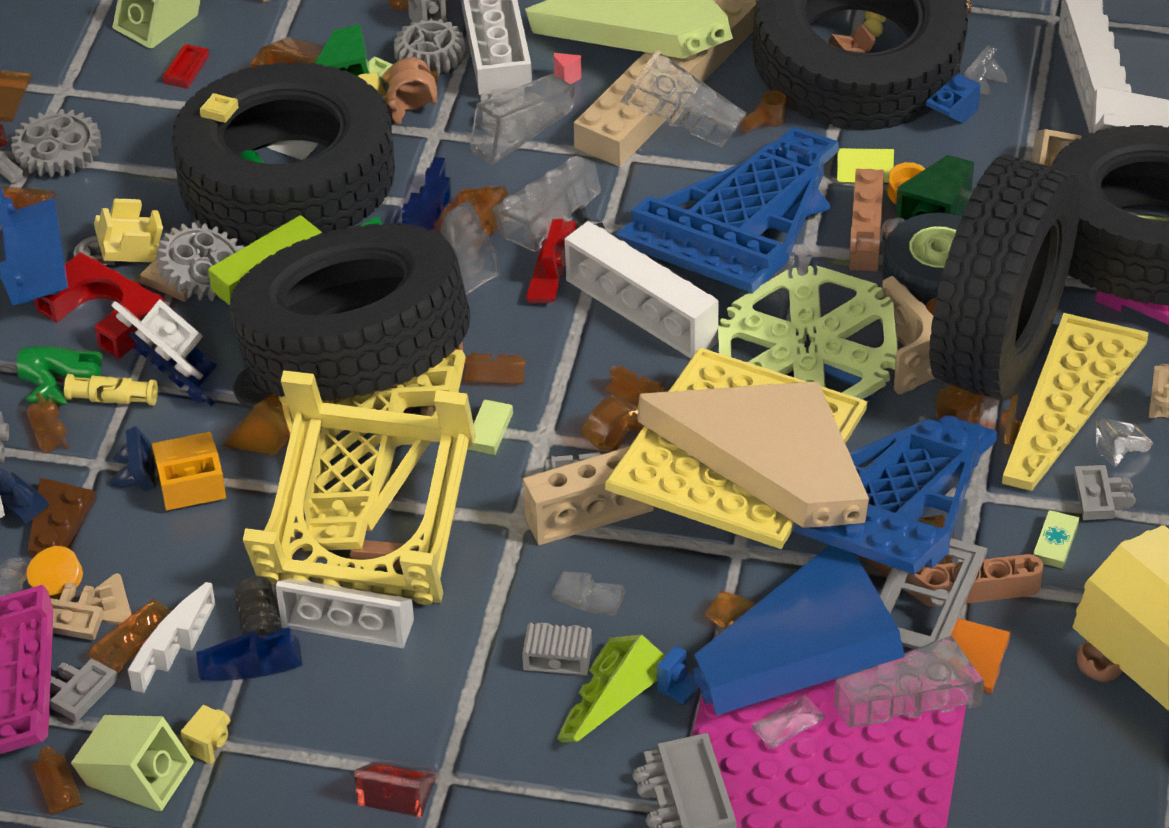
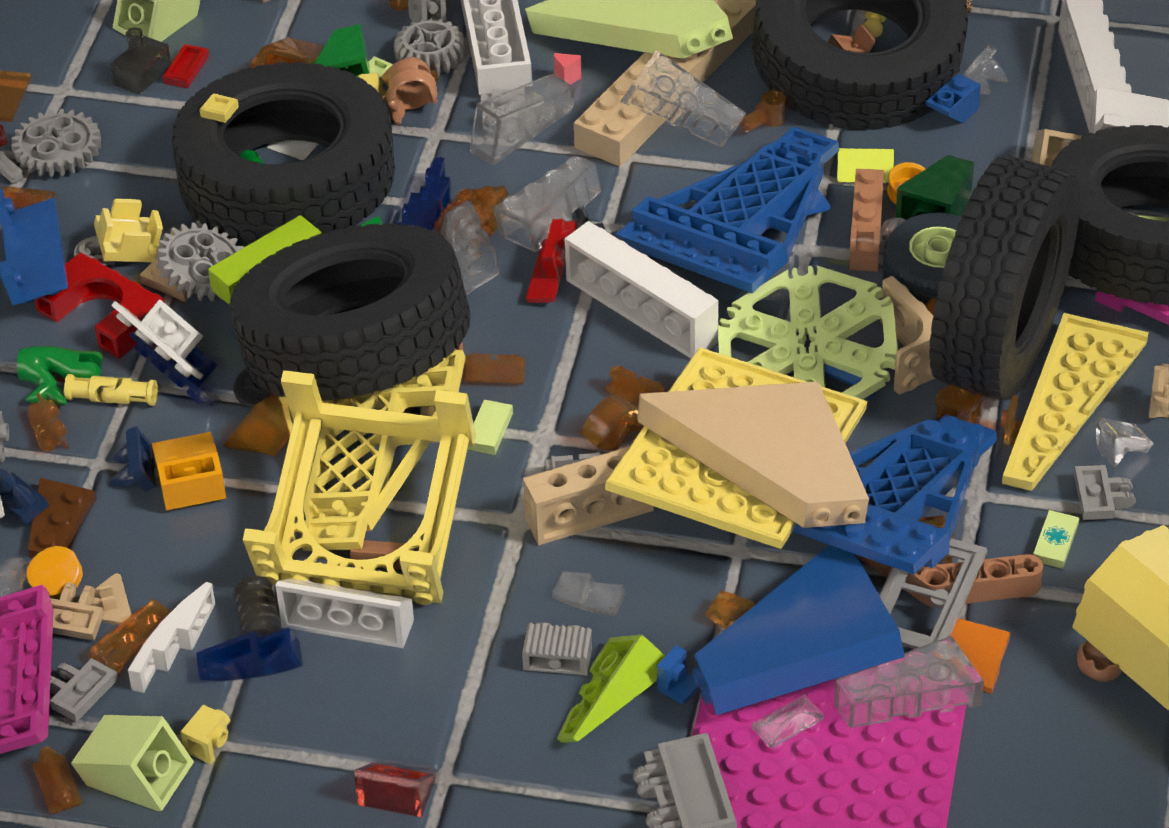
none -> clear smoke brick [111,27,171,95]

